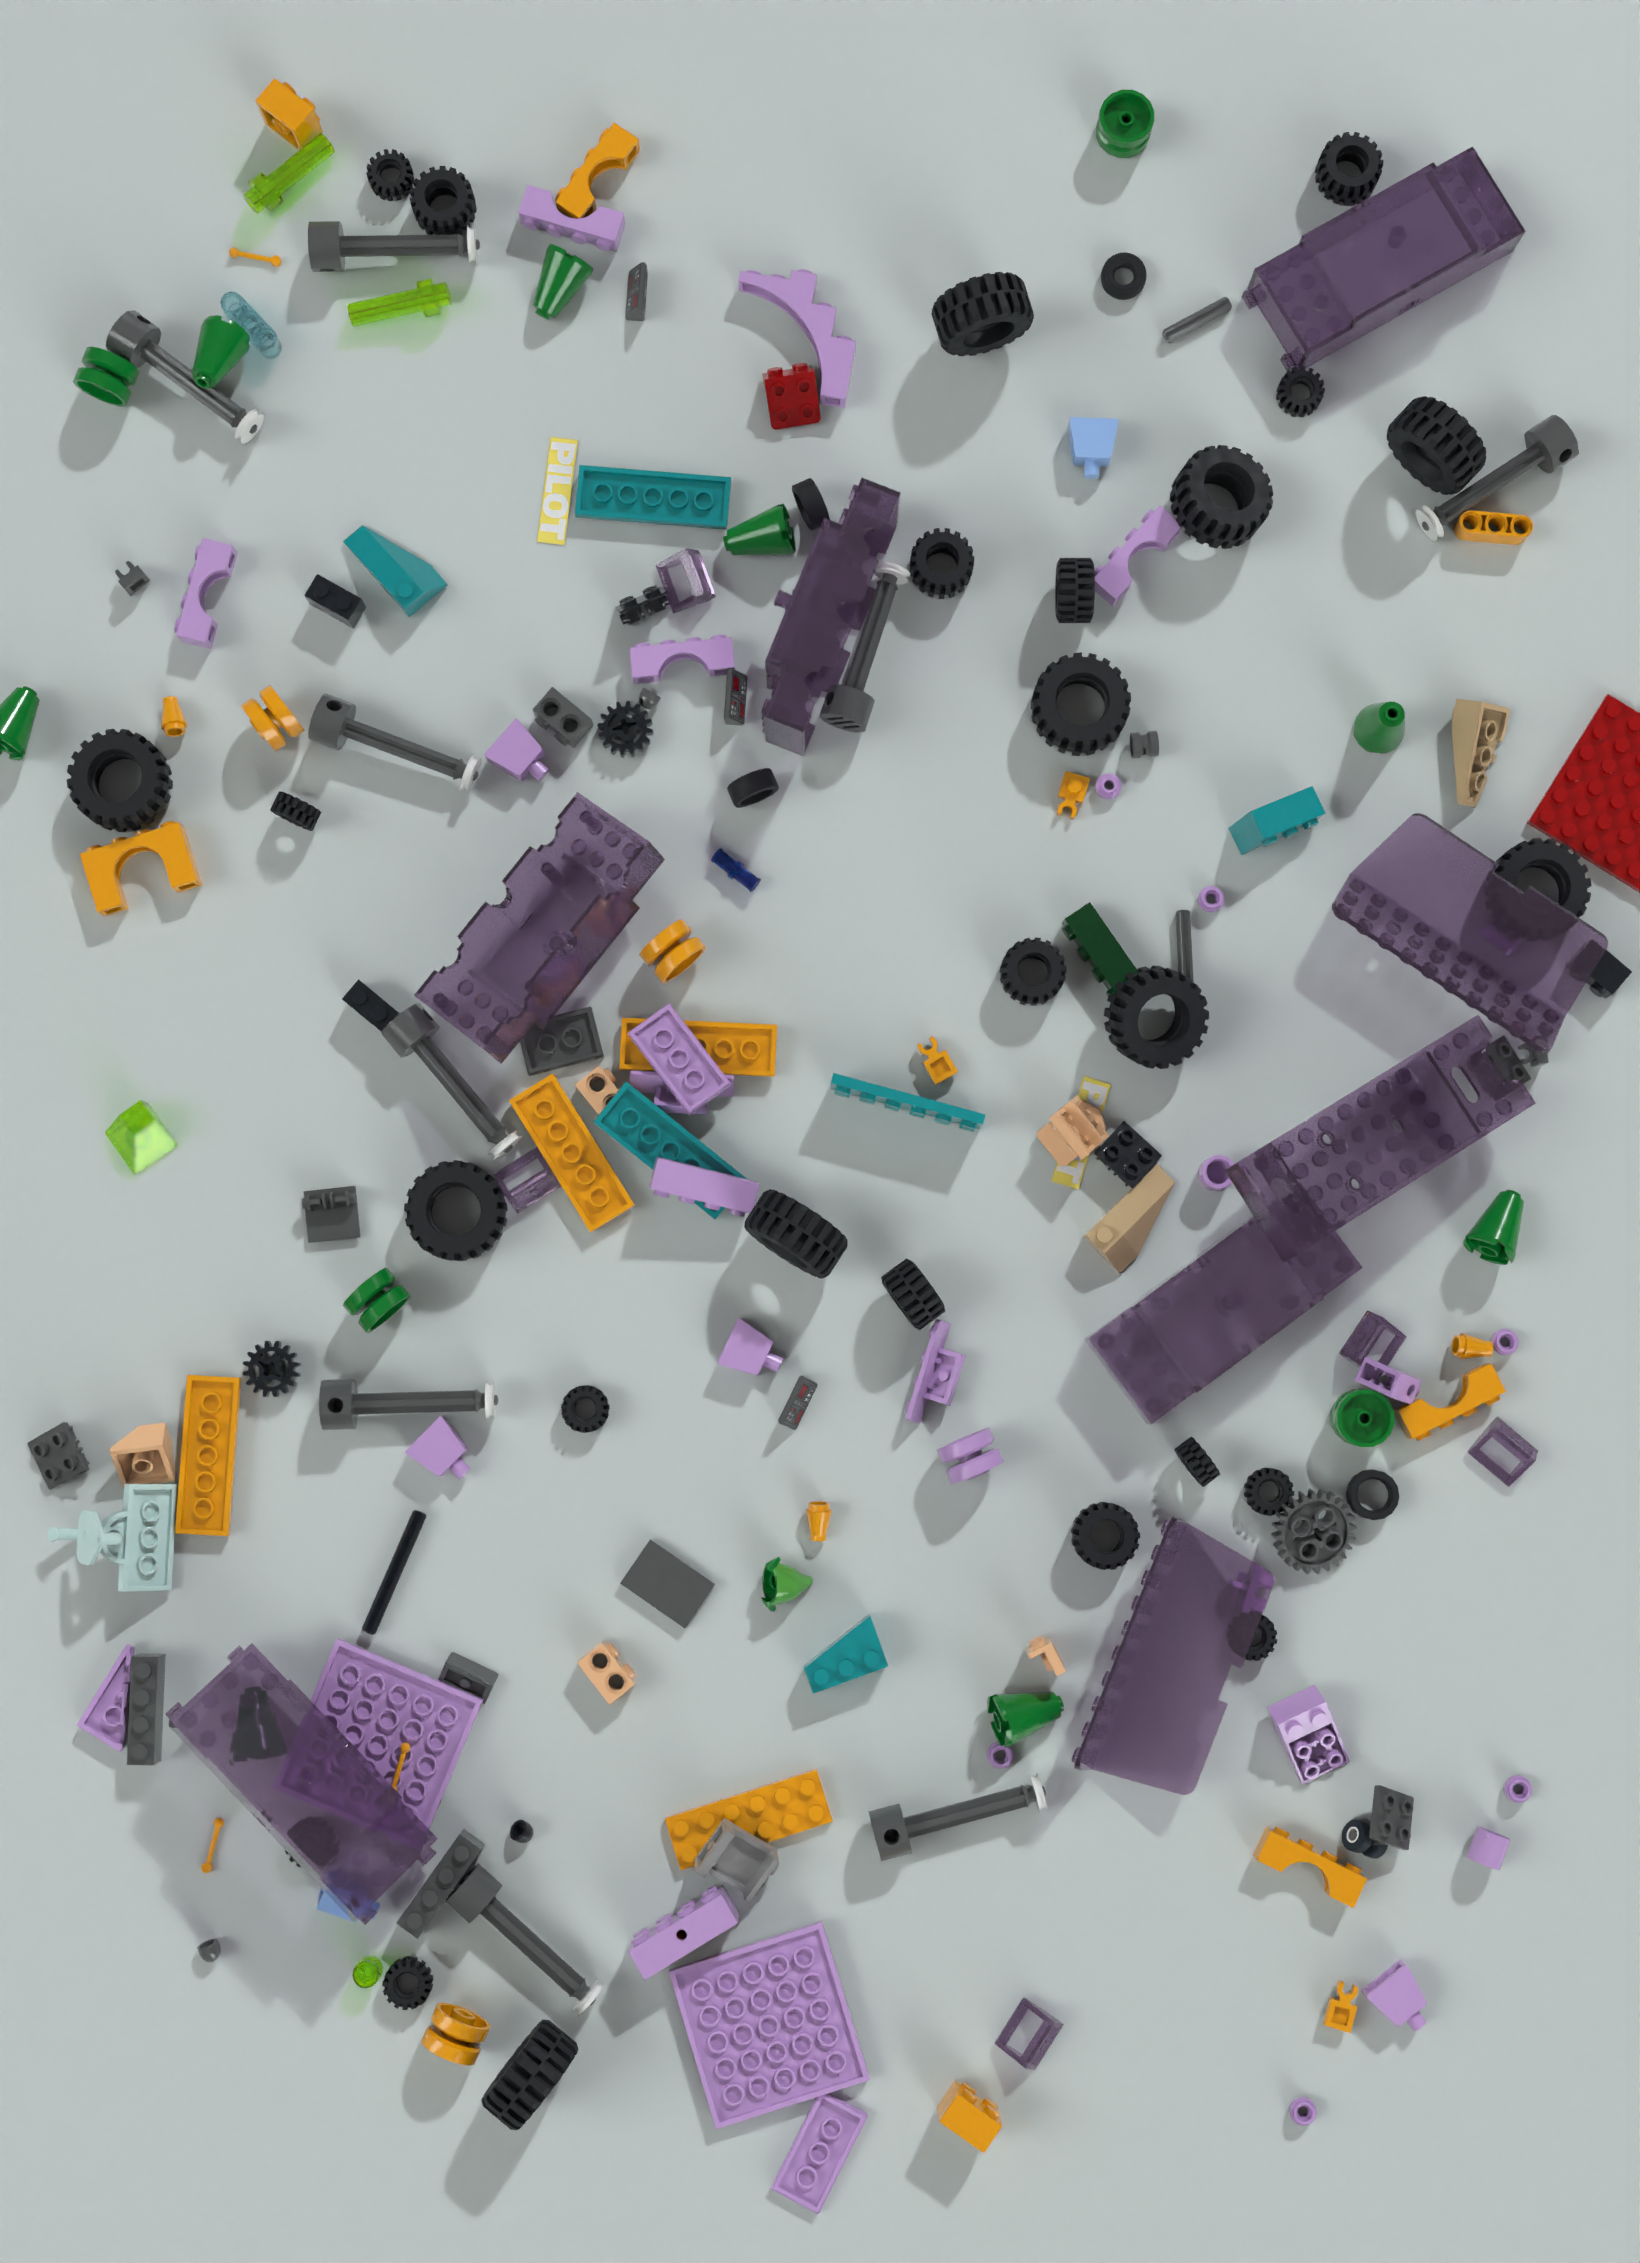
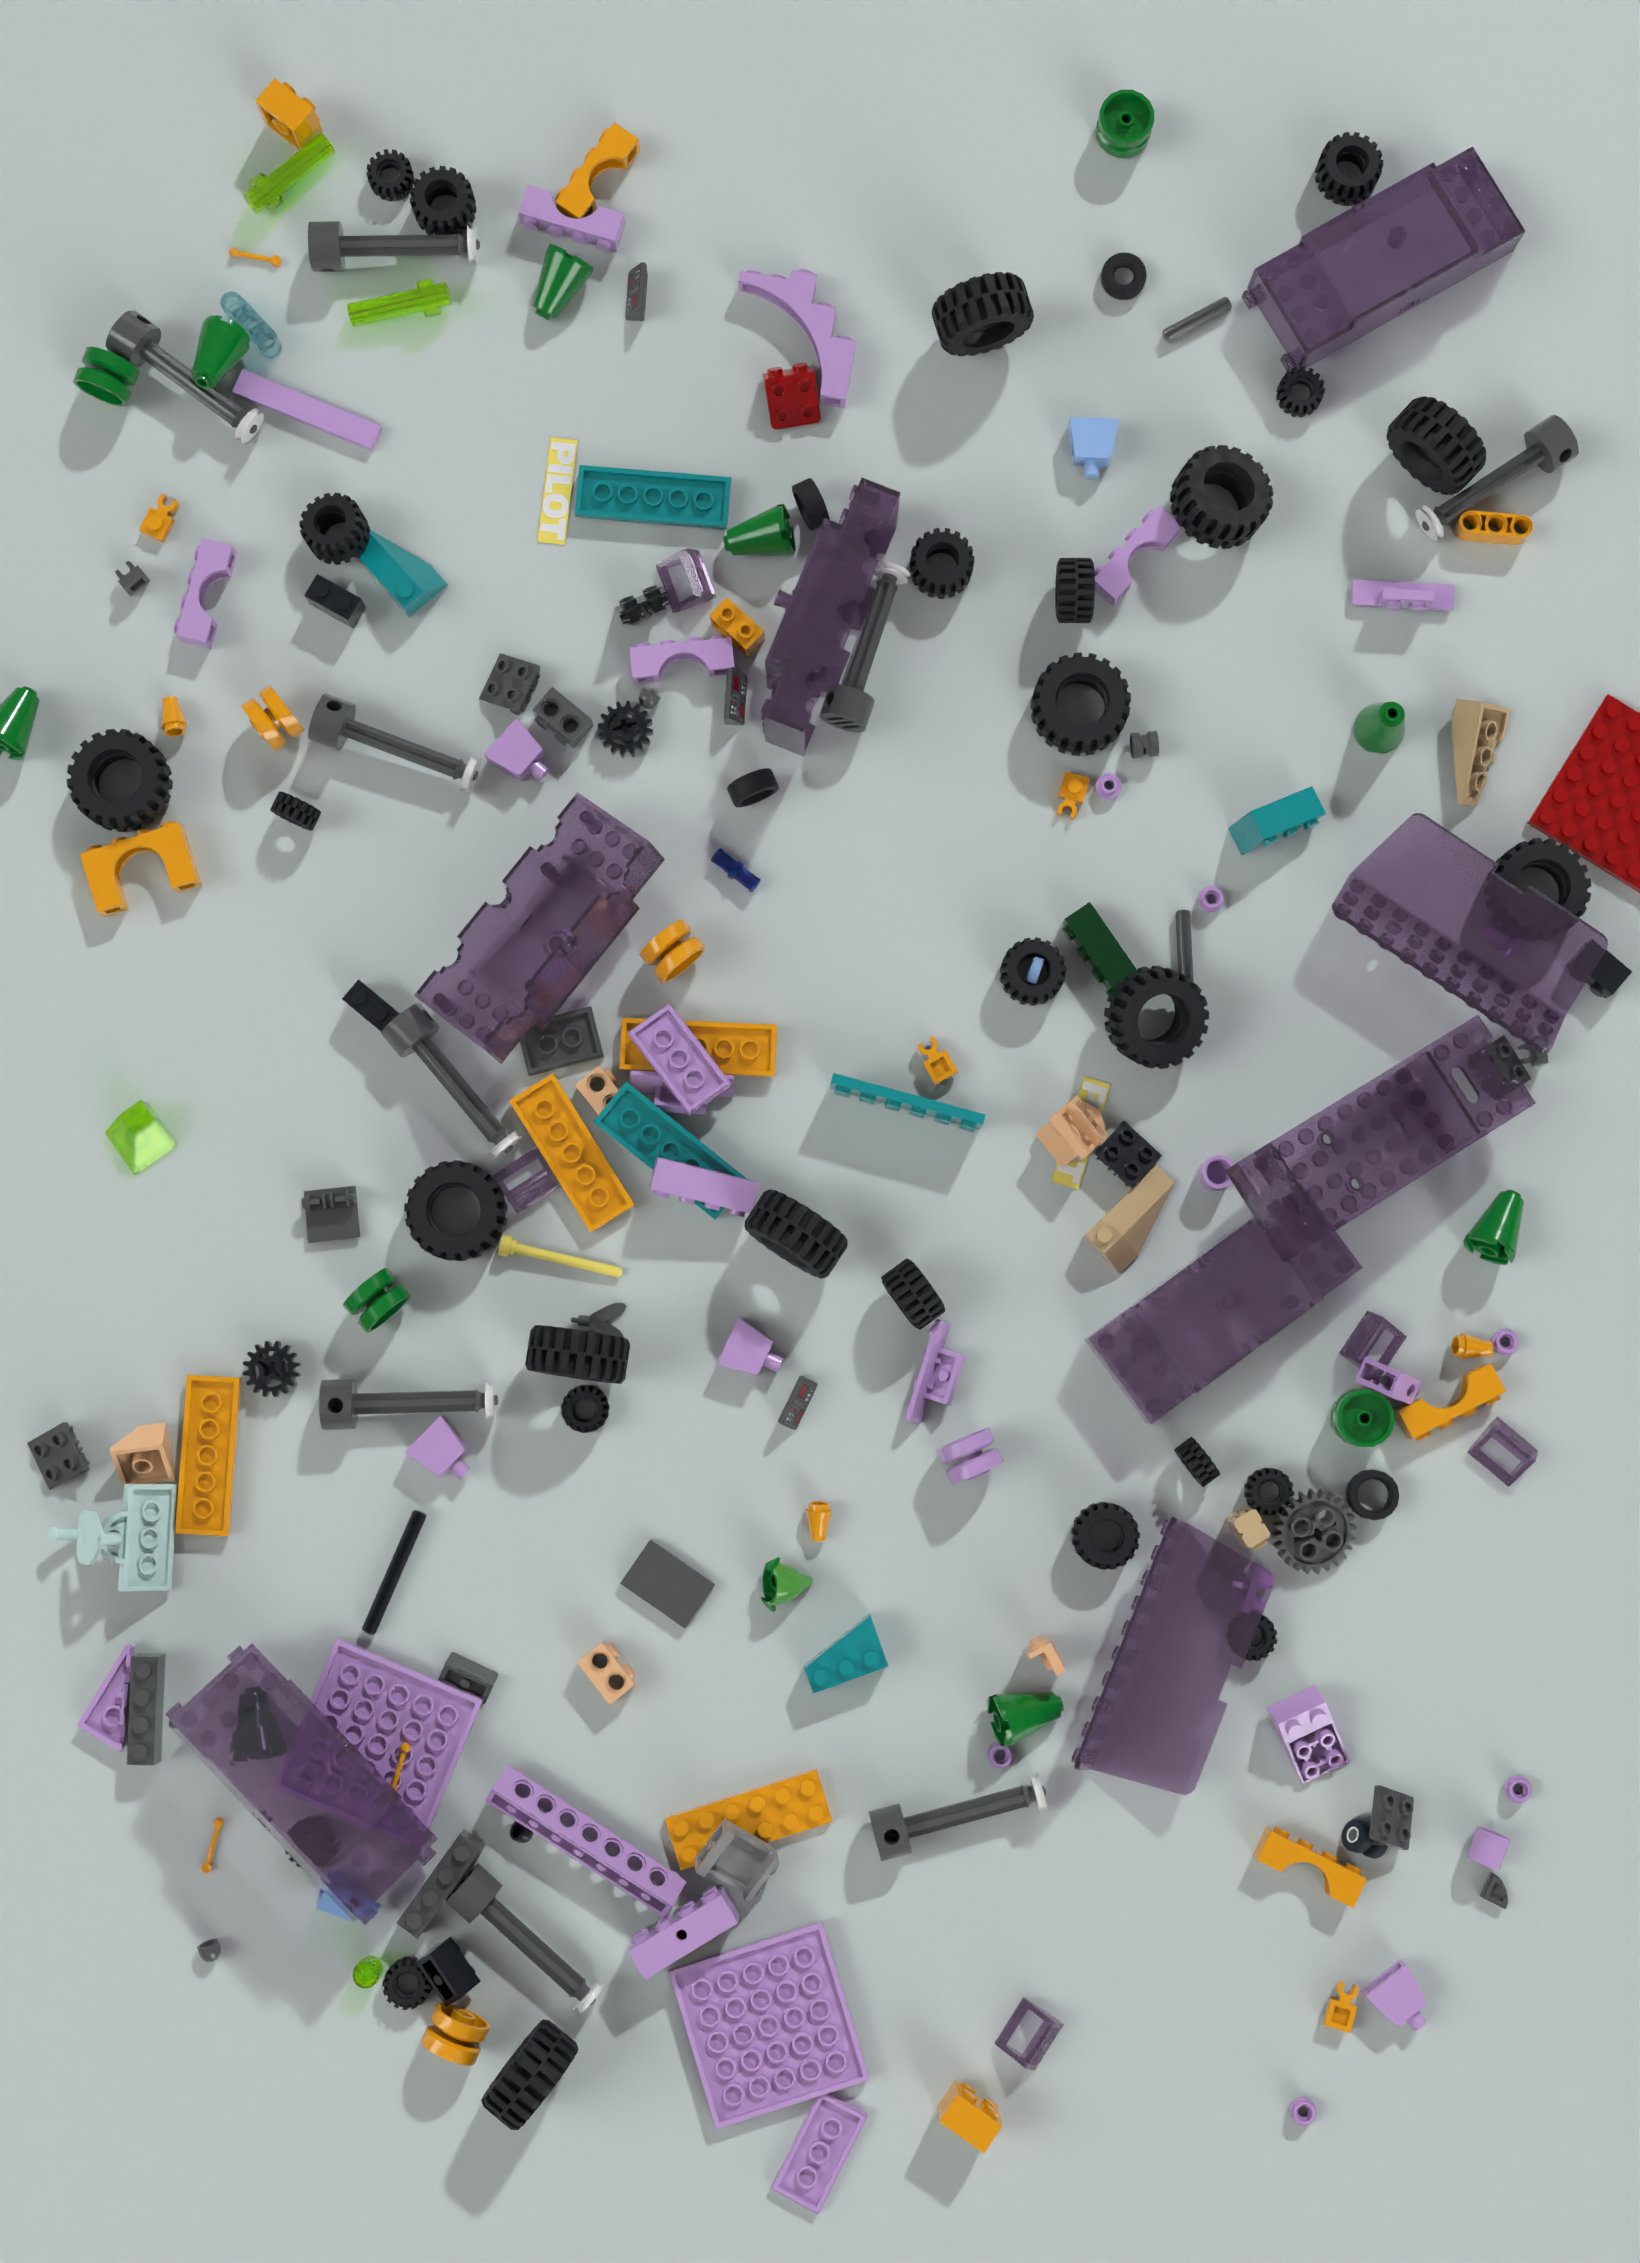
none -> light orange plate [139,494,179,543]
none -> lavender tile [232,369,382,451]
none -> black tyre [299,493,370,565]
none -> black brick [416,1936,481,2007]
none -> dark grey hinge [479,653,541,716]
none -> lavender brick [485,1765,687,1917]
none -> light yellow piece [498,1235,622,1277]
none -> black tyre [525,1325,630,1384]
none -> dark grey piece [570,1303,626,1338]
none -> light orange brick [709,597,765,658]
none -> light blue tile [1027,956,1044,984]
none -> tan brick [1225,1507,1270,1550]
none -> lavender bracket [1351,579,1455,611]
none -> dark grey tile [1479,1871,1508,1909]

